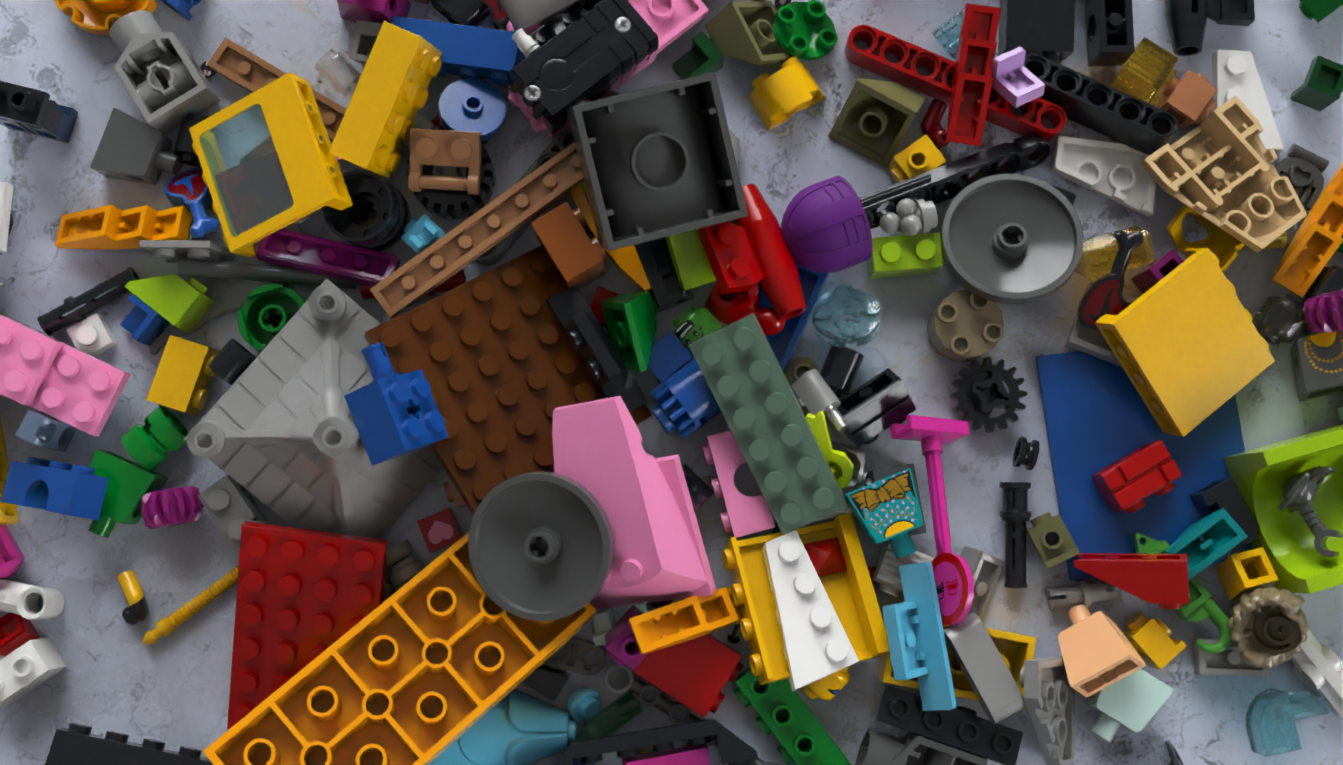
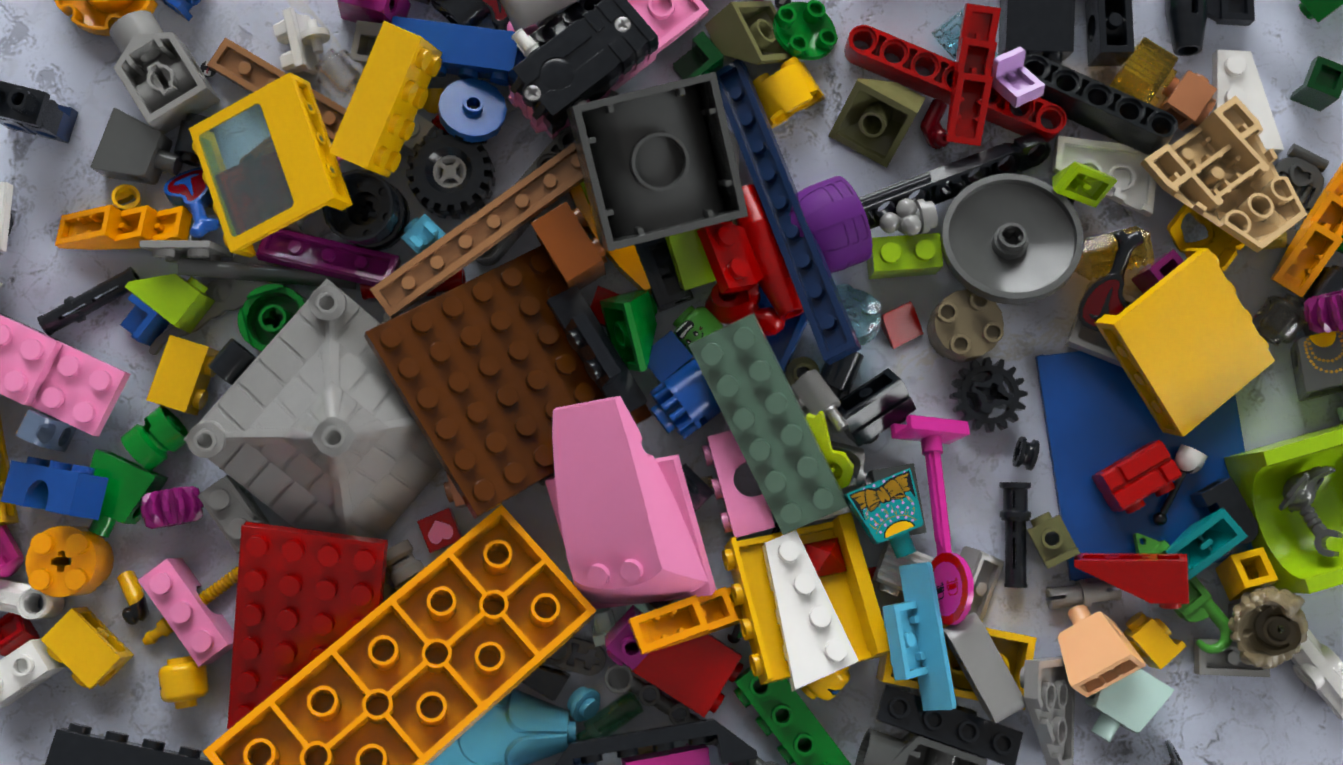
white plate [66,313,117,357] -> none
blue brick [344,342,449,466] -> none
medium nougat plate [408,128,482,195] -> none
dark grey dish [468,471,614,621] -> none
yellow brick [888,134,946,184] -> none
clear light blue brick [1246,688,1329,756] -> none
none -> light orange brick [25,526,114,597]
none -> yellow brick [40,607,134,689]
none -> yellow hinge [111,184,141,210]
none -> bright pink arch [138,558,234,667]
none -> yellow head [158,656,209,709]
none -> white hips [273,7,330,75]
none -> yellow hinge [423,88,444,114]
none -> dark blue plate [716,59,862,365]
none -> slope [877,301,924,349]
none -> lime slope [1052,161,1117,208]
none -> hinge [1153,444,1208,526]

